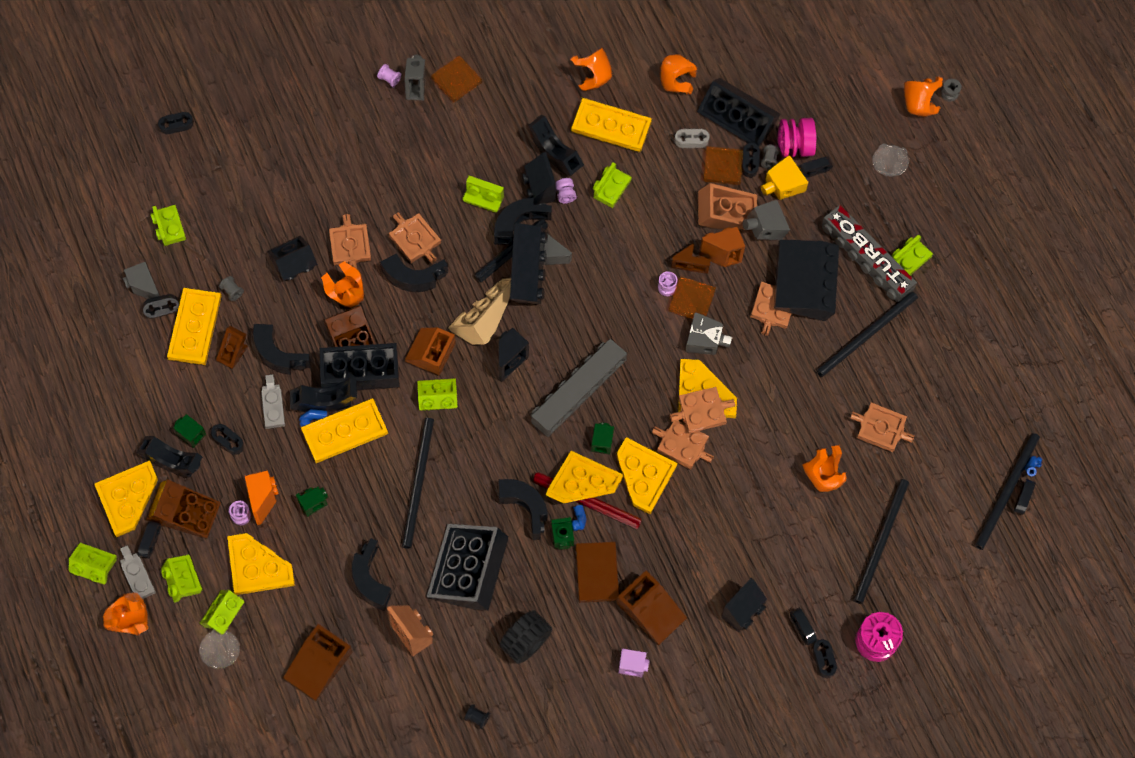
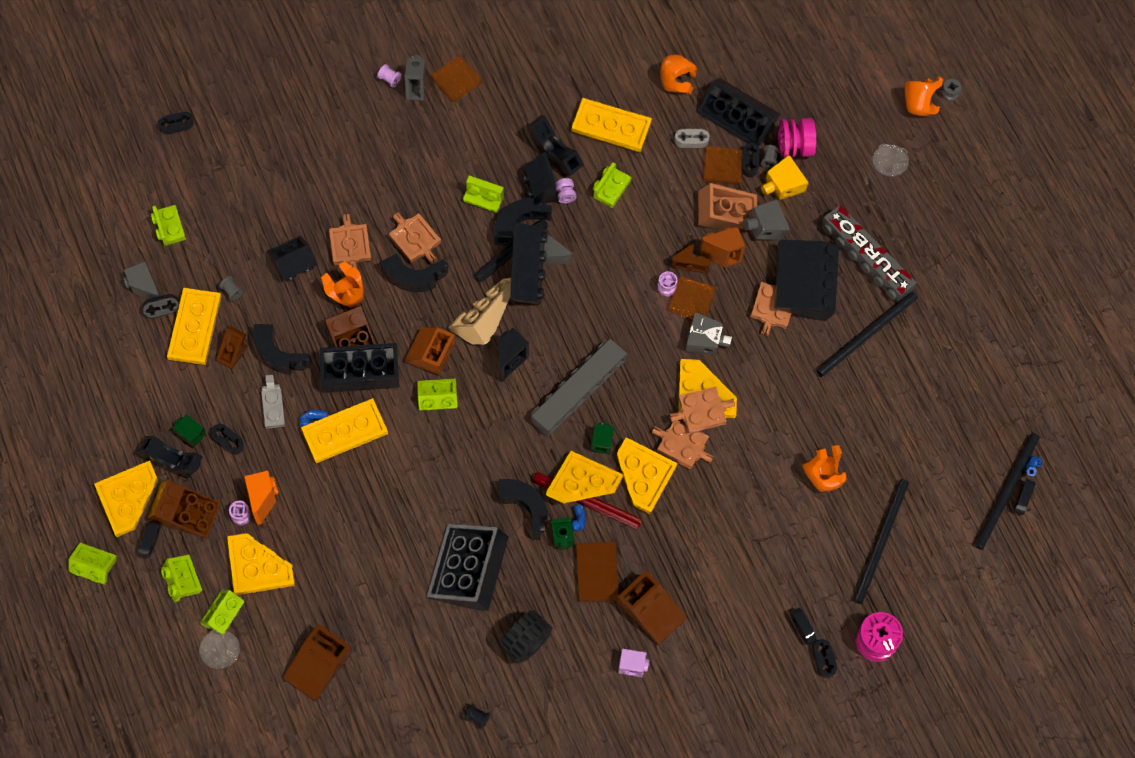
orange piece [103,592,148,635] -> none
light grey hinge [120,545,156,599] -> none
black arch [290,379,357,412] -> none
dark green brick [296,486,328,517] -> none
black arch [352,538,392,611] -> none
nougat slope [387,606,433,656] -> none
black piece [402,418,434,549] -> none
orange piece [571,48,612,91] -> none
black slope [721,578,767,633] -> none
black beam [798,157,833,178] -> none
nougat plate [850,403,915,452] -> none
lime bracket [892,235,933,276] -> none

